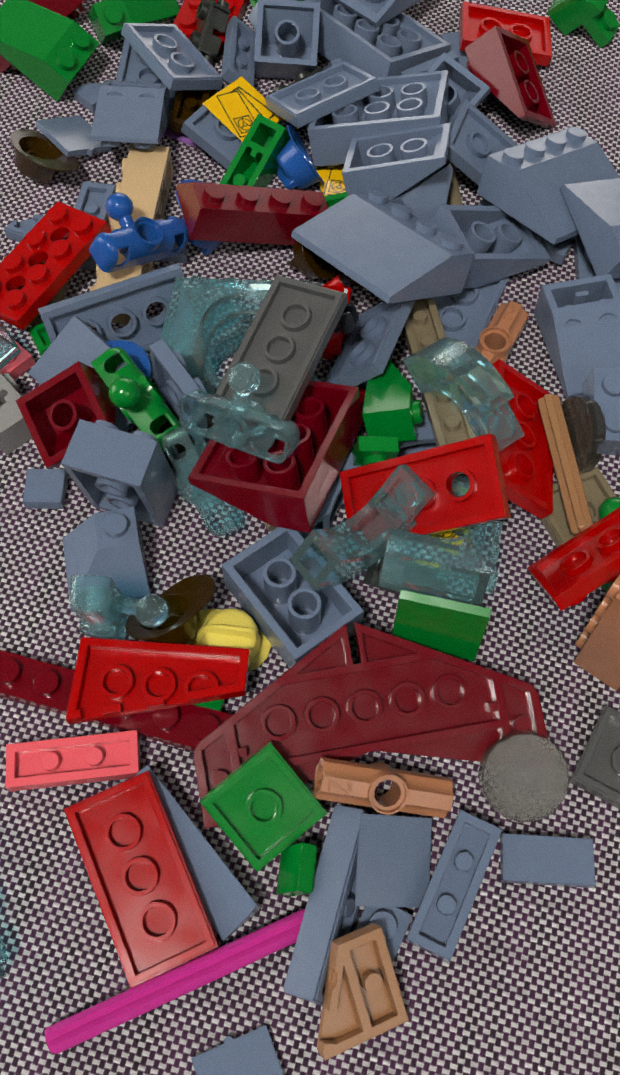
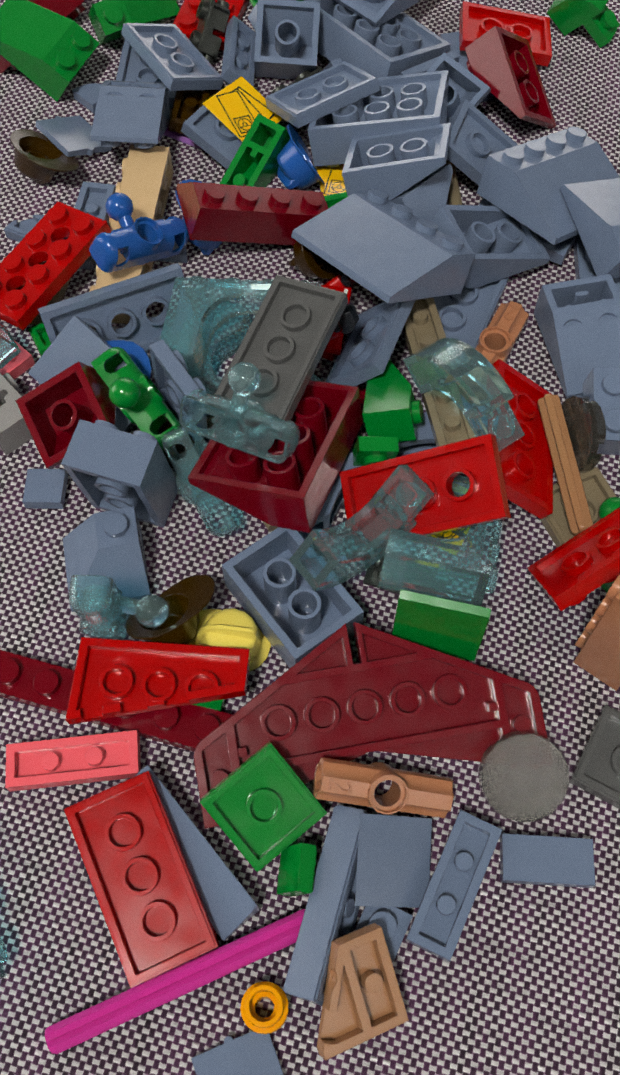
none -> light orange plate [240,981,289,1034]

